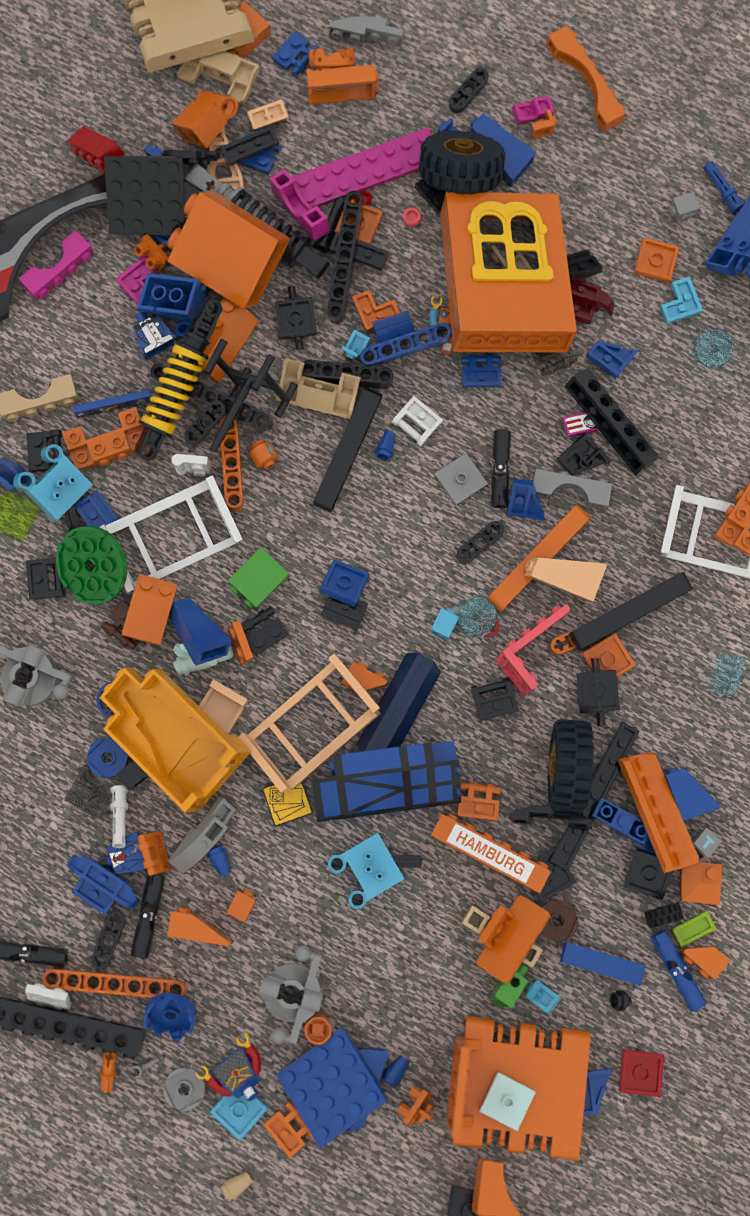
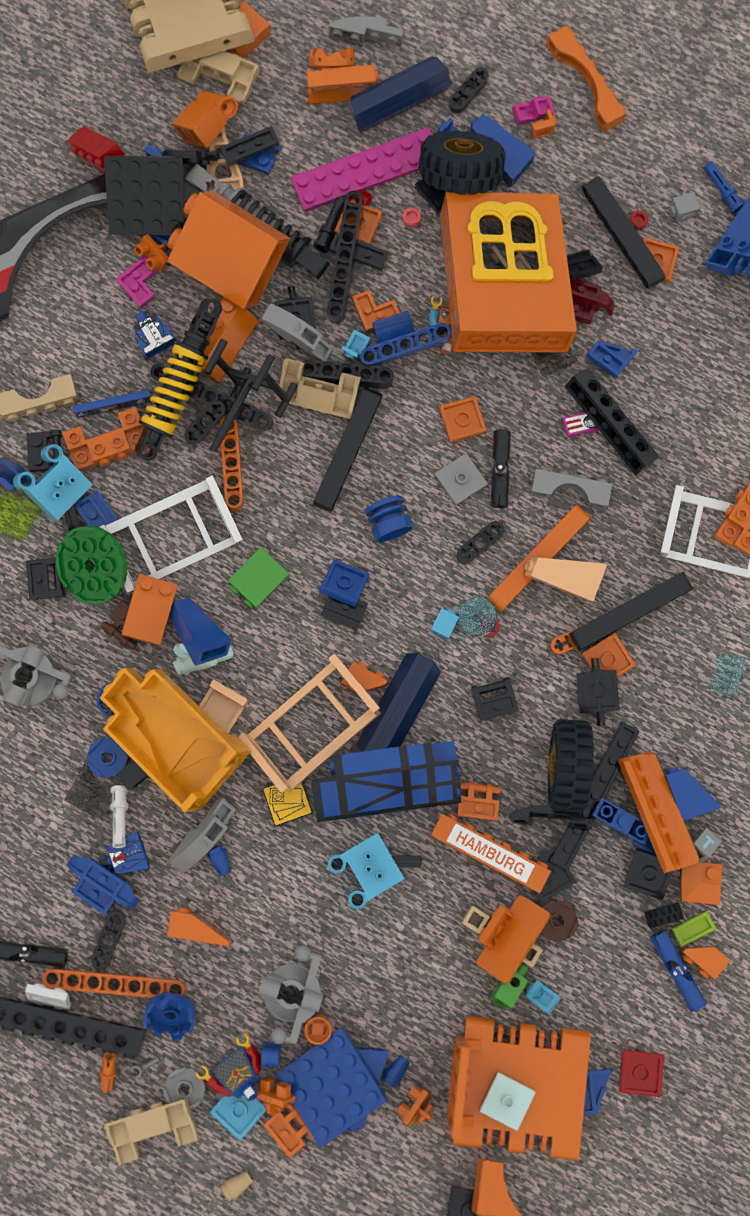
dark pink arch [18,230,94,301] -> none
black piece [130,873,165,959] -> none
blue piece [137,273,210,340] -> none
orange plate [137,831,172,876] -> none
white plate [172,454,211,476] -> none
orange plate [227,620,253,665] -> none
orange brick [227,889,257,922] -> none
black plate [242,607,289,656] -> none
light nougat hinge [247,99,289,132] -> none
orange head [249,440,278,470] -> none
dark pink arch [269,169,329,241] -> none
blue plate [272,31,318,77] -> none
blue cone [375,431,395,461] -> none
white plate [391,396,443,447] -> none
blue plate [461,354,501,388] -> none
coral bracket [495,604,570,697] -> none
blue wing [507,479,544,520] -> none
black slope [556,433,611,475] -> none
blue slope [560,942,646,986] -> none
black plate [610,990,632,1011] -> none
medium azure plate [660,276,703,325] -> none
clear light blue plate [694,330,733,369] -> none
none -> tan bracket [104,1098,200,1165]
none -> orange hips [256,1077,296,1115]
none -> light grey slope [260,303,334,361]
none -> blue leg [261,1042,282,1067]
none -> dark blue piece [350,56,452,133]
none -> blue wheel [364,495,414,543]
none -> orange plate [439,396,487,443]
none -> black beam [581,176,666,289]
none -> red tile [629,210,649,230]

